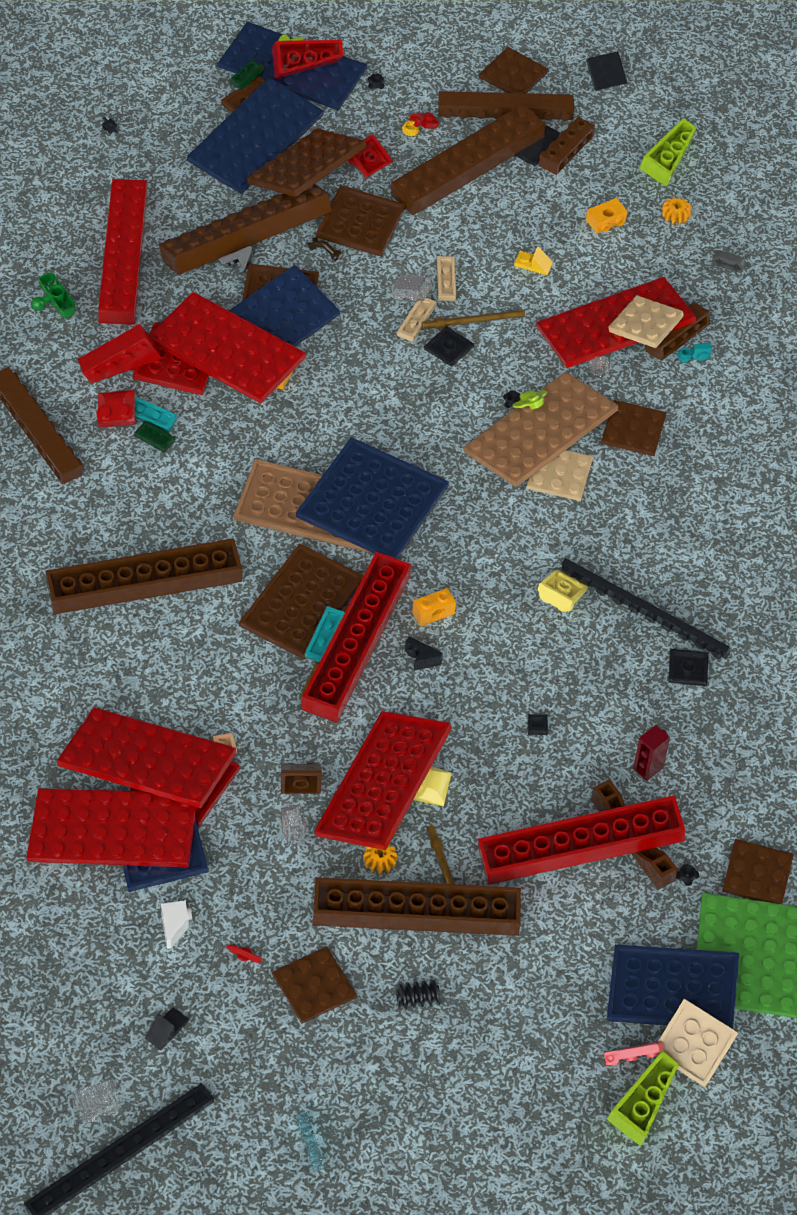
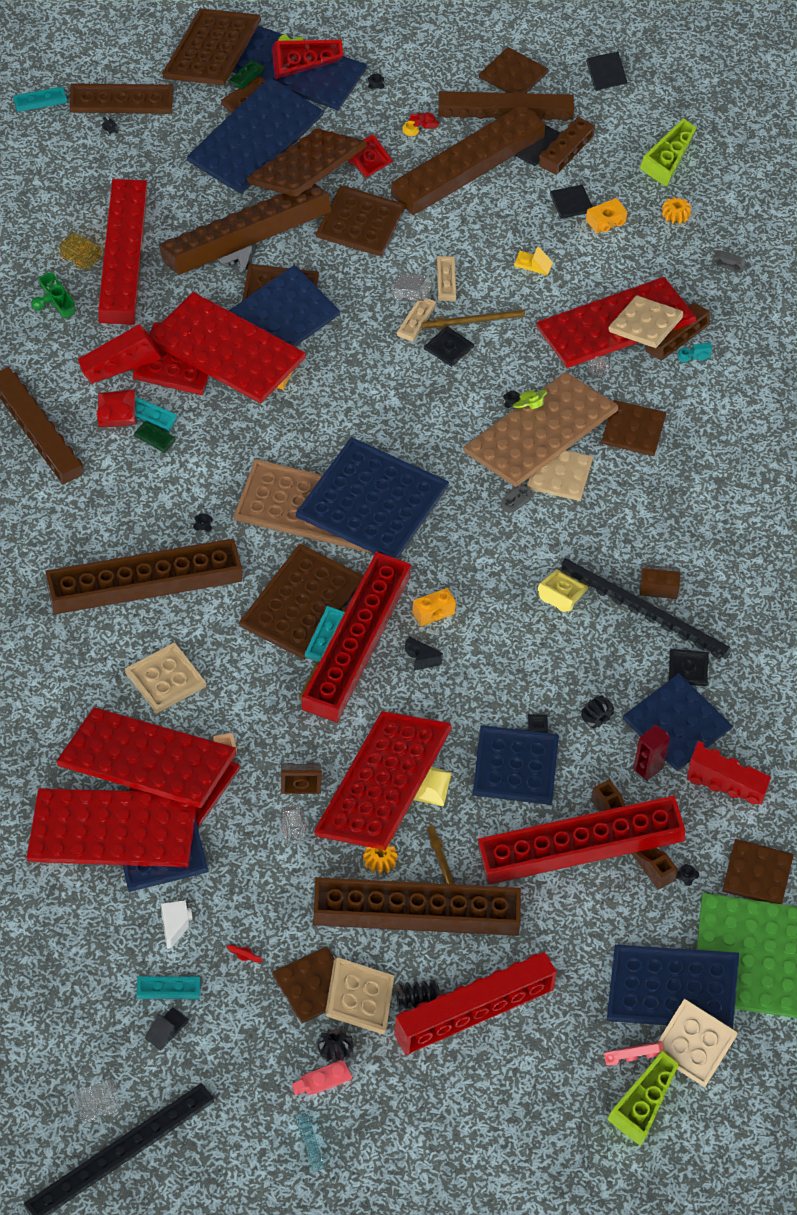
dark brown arm [307,237,344,262] -> none
none -> teal plate [13,86,67,112]
none -> clear yellow brick [59,232,101,271]
none -> reddish brown plate [70,83,173,114]
none -> tan plate [125,642,206,714]
none -> teal plate [137,976,200,999]
none -> reddish brown plate [162,8,261,86]
none -> black plate [193,513,213,532]
none -> coral hinge [292,1060,352,1095]
none -> black gear [317,1027,354,1063]
none -> tan plate [325,957,394,1034]
none -> red brick [394,952,557,1056]
none -> dark blue plate [472,725,559,805]
none -> dark grey beam [501,486,532,513]
none -> black tile [550,184,593,219]
none -> black gear [581,695,614,729]
none -> dark blue plate [622,673,733,771]
none -> reddish brown slope [639,564,680,599]
none -> red wedge [686,741,771,805]

